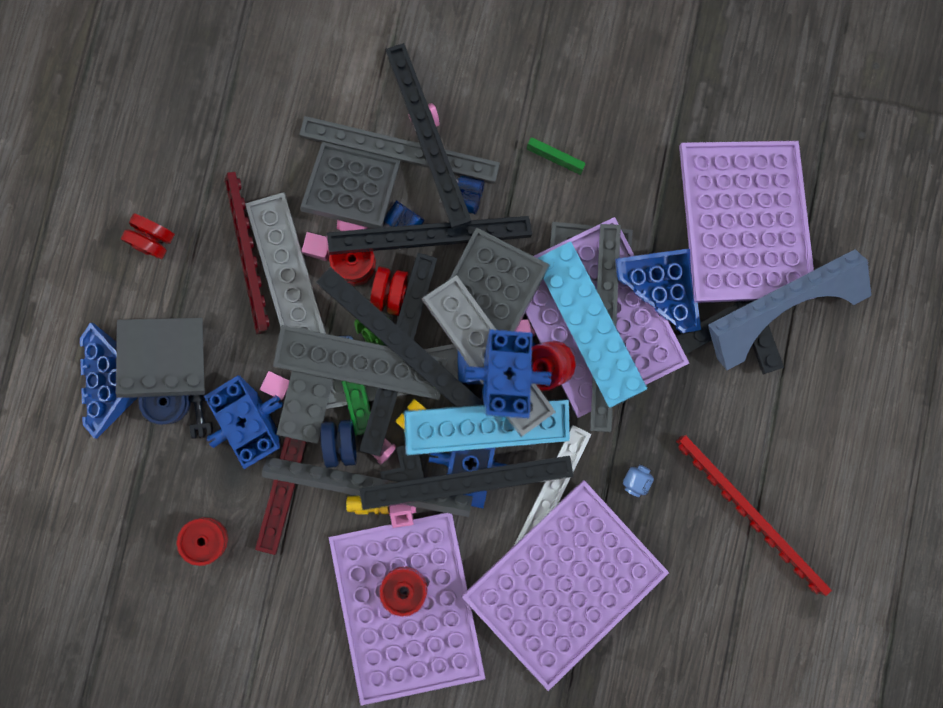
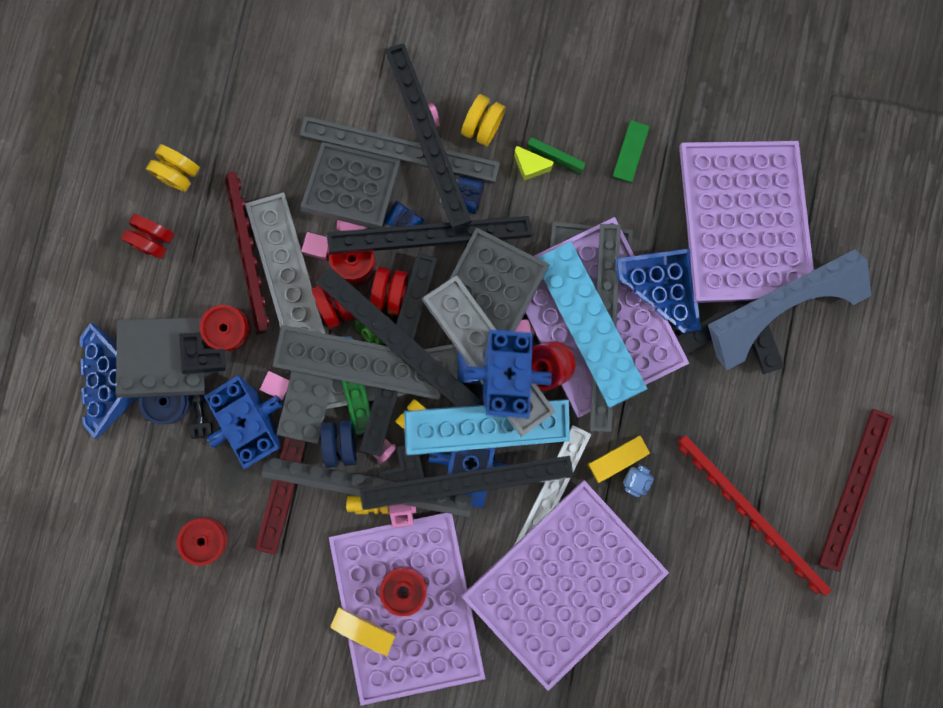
none -> yellow wheel [146,144,200,193]
none -> black plate [179,332,226,374]
none -> red wheel [199,305,251,351]
none -> red wheel [311,286,356,330]
none -> yellow slope [330,607,396,656]
none -> yellow wheel [461,94,506,147]
none -> neon yellow slope [514,146,554,181]
none -> yellow slope [587,436,650,483]
none -> green tile [612,120,650,184]
none -> dark red plate [817,409,894,572]

